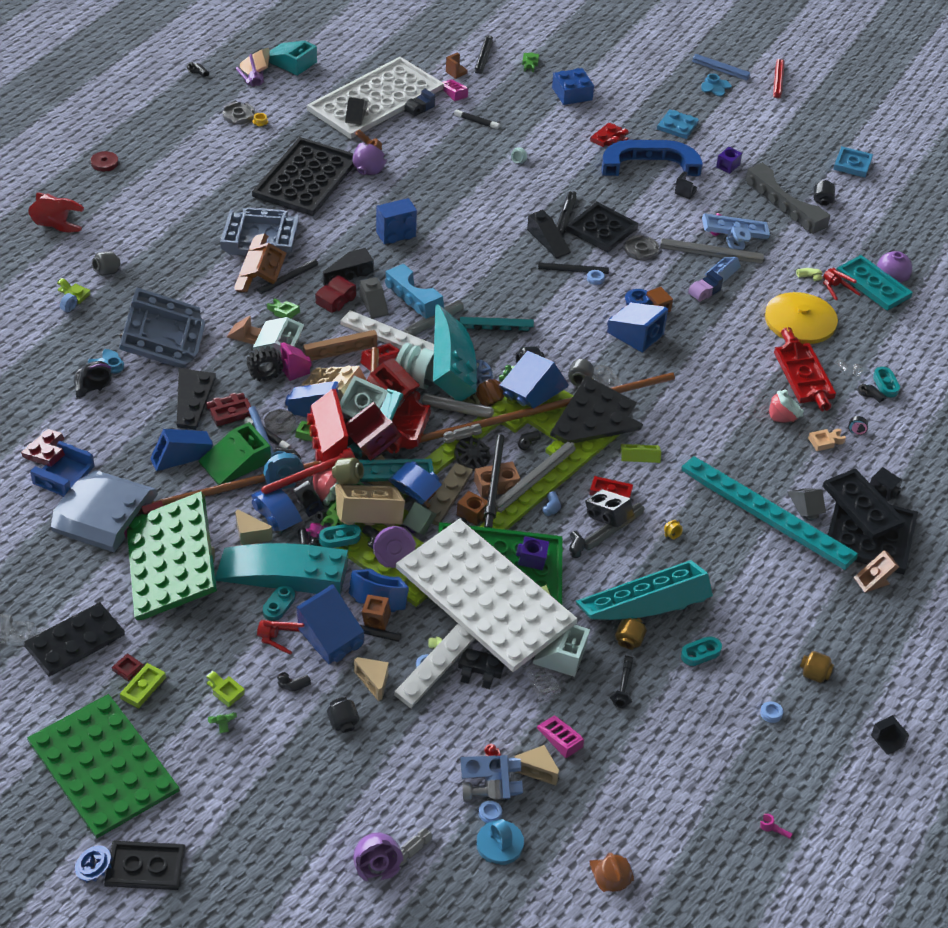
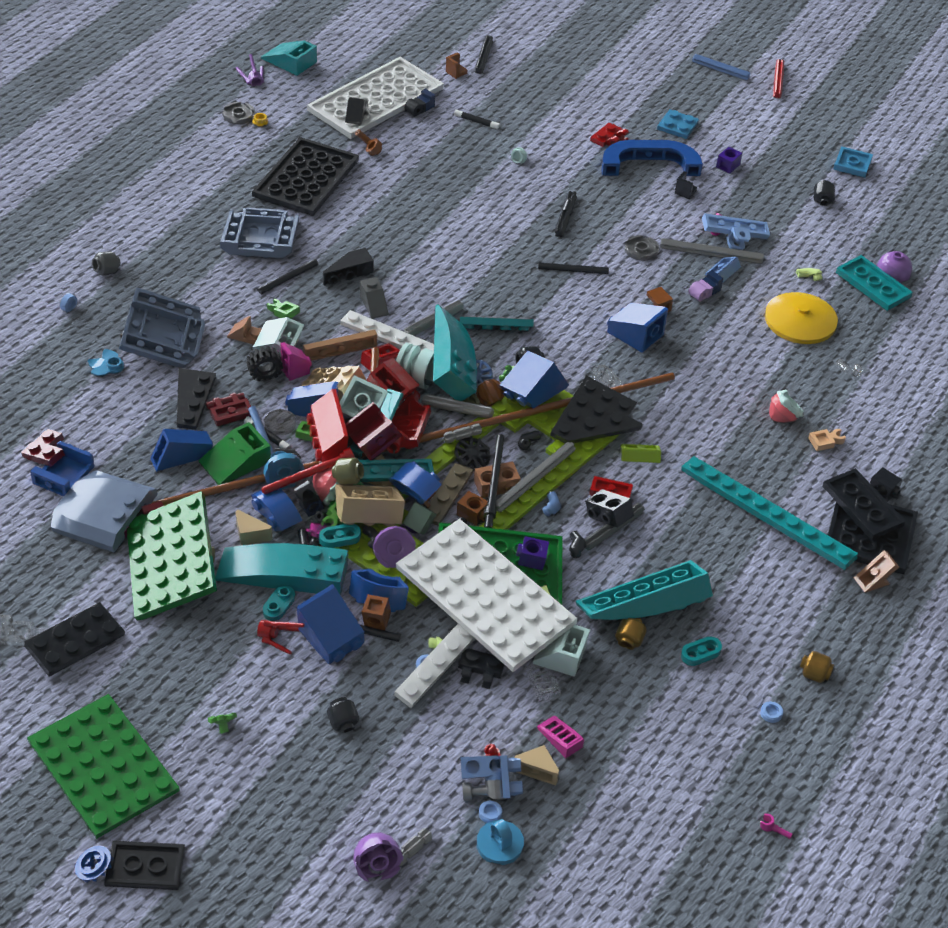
red piece [28,192,84,232] -> none
lime plate [57,278,91,304] -> none
black hair [74,361,112,397] -> none
dark red piece [91,151,118,172] -> none
dark red tile [112,653,144,681] -> none
lime plate [120,663,166,709] -> none
black arm [186,62,209,77] -> none
lime plate [206,671,245,707] -> none
dark orange plate [234,233,287,293] -> none
light nougat slope [240,48,270,75] -> none
black arm [277,672,311,691] -> none
dark red brick [315,276,356,313] -> none
medium lavender cylinder [353,143,387,175] -> none
tan slope [354,657,389,701] -> none
blue brick [376,198,417,244] -> none
dark azure arch [385,264,444,319] -> none
dark pink slope [442,79,468,101] -> none
bright green plate [522,52,539,72] -> none
black slope [527,210,571,259] -> none
blue brick [552,68,594,105] -> none
black plate [566,202,639,253] -> none
dark grey head [568,359,594,386] -> none
light blue tile [587,270,605,285] -> none
dark orange piece [589,852,634,892] -> none
black piece [610,655,634,708] -> none
blue gear [625,289,653,305] -> none
yellow plate [664,520,683,540] -> none
dark azure plate [701,74,732,97] -> none
dark grey arch [745,162,831,234] -> none
red plate [774,327,836,412] -> none
dark grey slope [787,488,826,519] -> none
red plant [823,268,861,300] -> none
tile [848,416,868,435] -> none
black arm [858,384,886,403] -> none
black panel [871,715,909,755] -> none
teal plate [873,366,900,398] -> none

